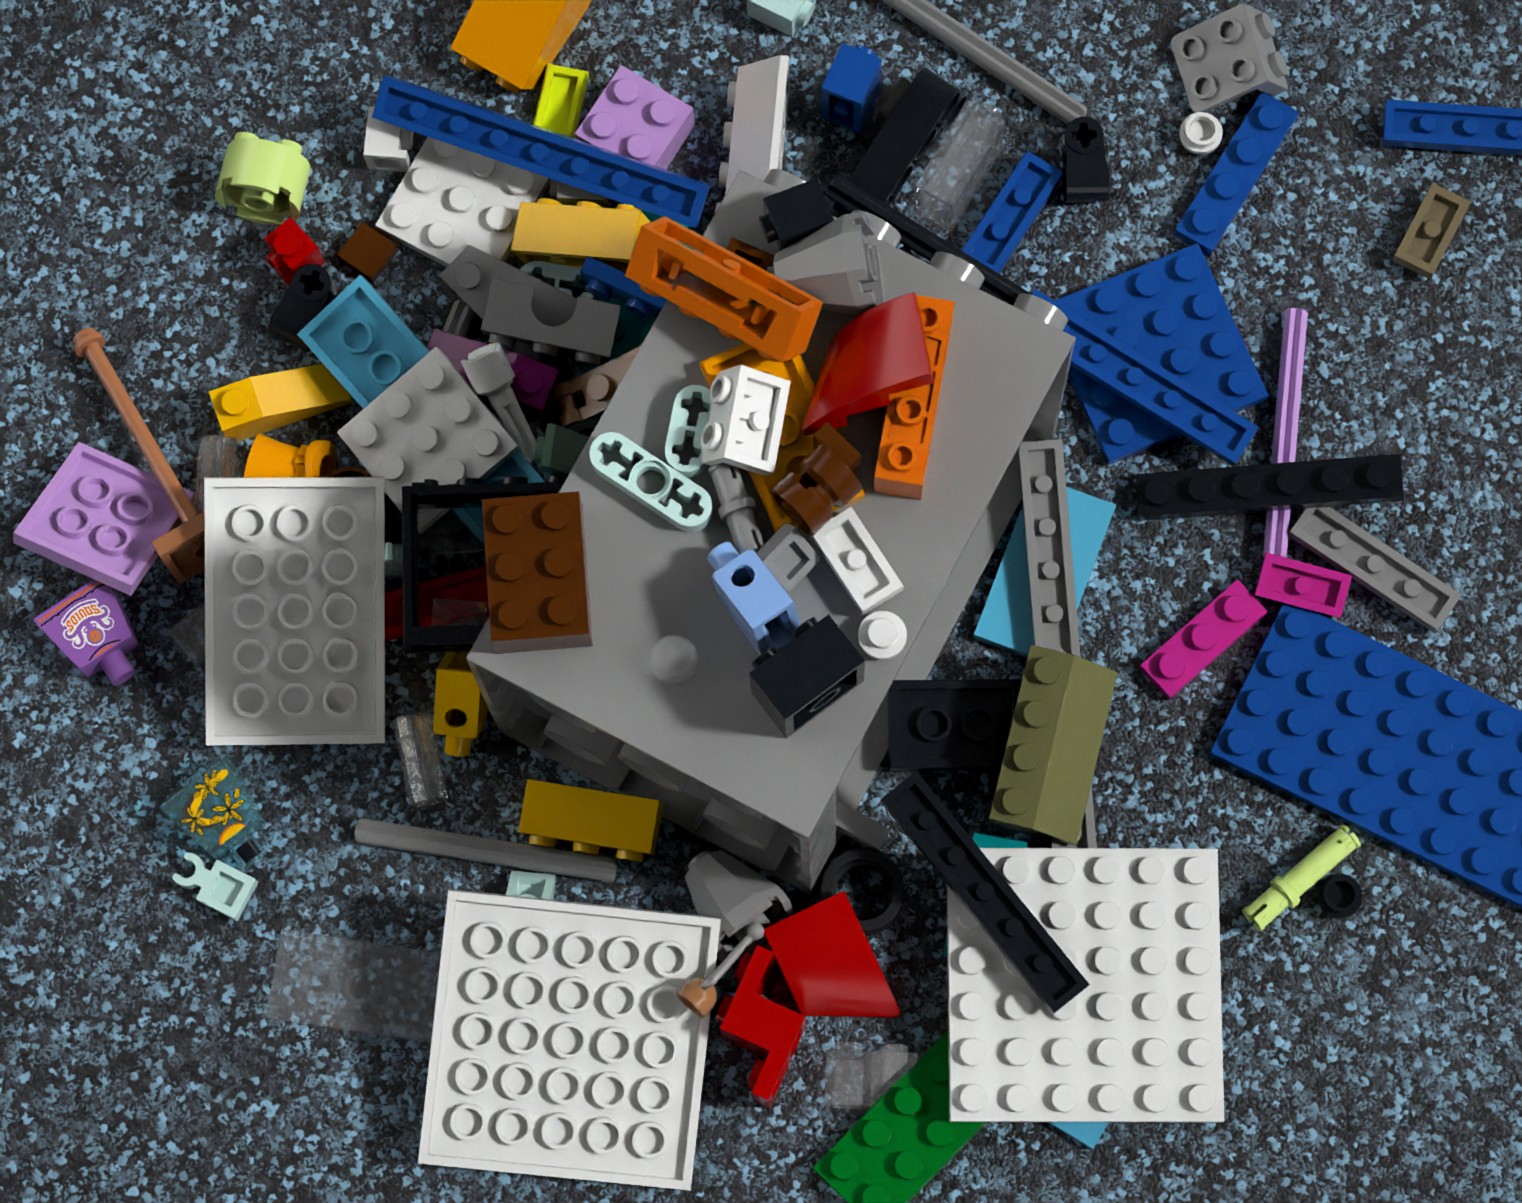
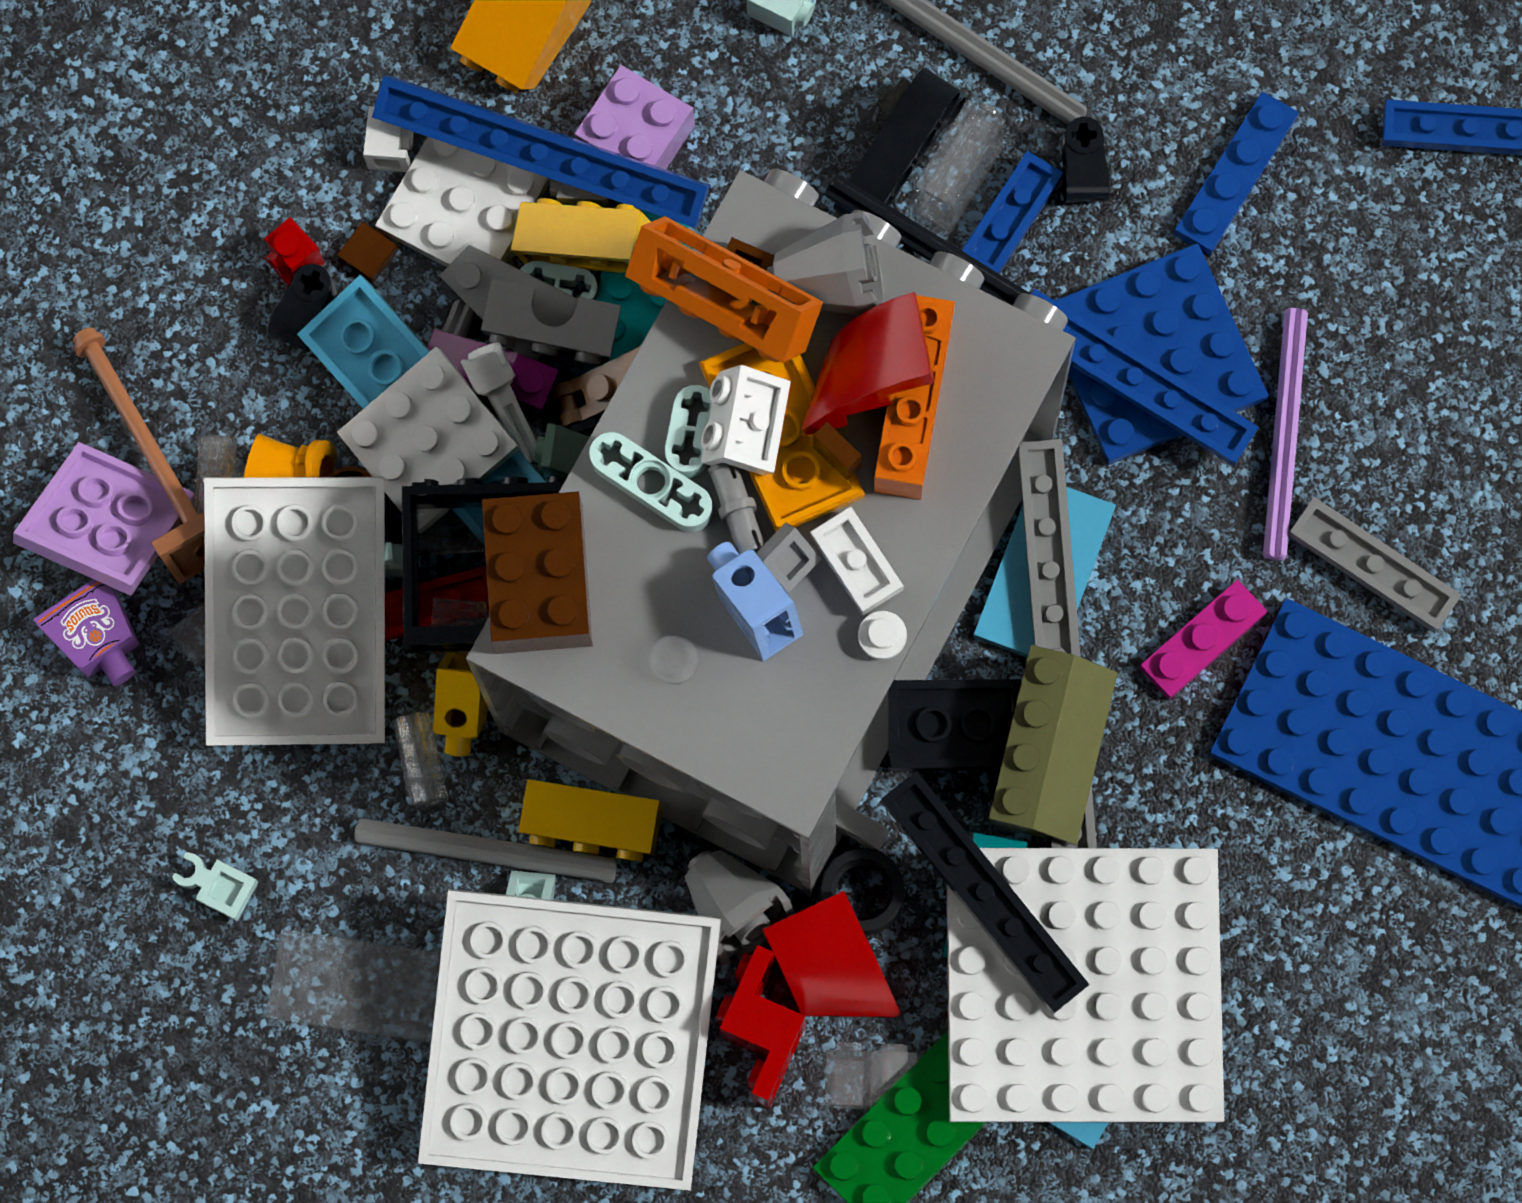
clear light blue torso [159,755,267,868] -> none
yellow slope [208,364,353,445] -> none
yellowish green brick [215,132,311,225] -> none
neon yellow tile [533,63,590,138] -> none
blue plate [580,256,667,318] -> none
hinge [676,922,764,1018] -> none
white slope [715,55,790,213] -> none
black brick [749,614,865,739] -> none
black brick [758,178,834,251] -> none
reddish brown wheel [770,444,862,536] -> none
blue brick [821,43,882,134] -> none
black plate [1135,454,1404,521] -> none
light grey bracket [1171,3,1289,113] -> none
white plate [1179,112,1223,155] -> none
yellowish green pin [1242,824,1361,932] -> none
dark pink plate [1254,552,1352,618] -> none
black plate [1317,874,1363,919] -> none
dark tan plate [1392,183,1471,280] -> none

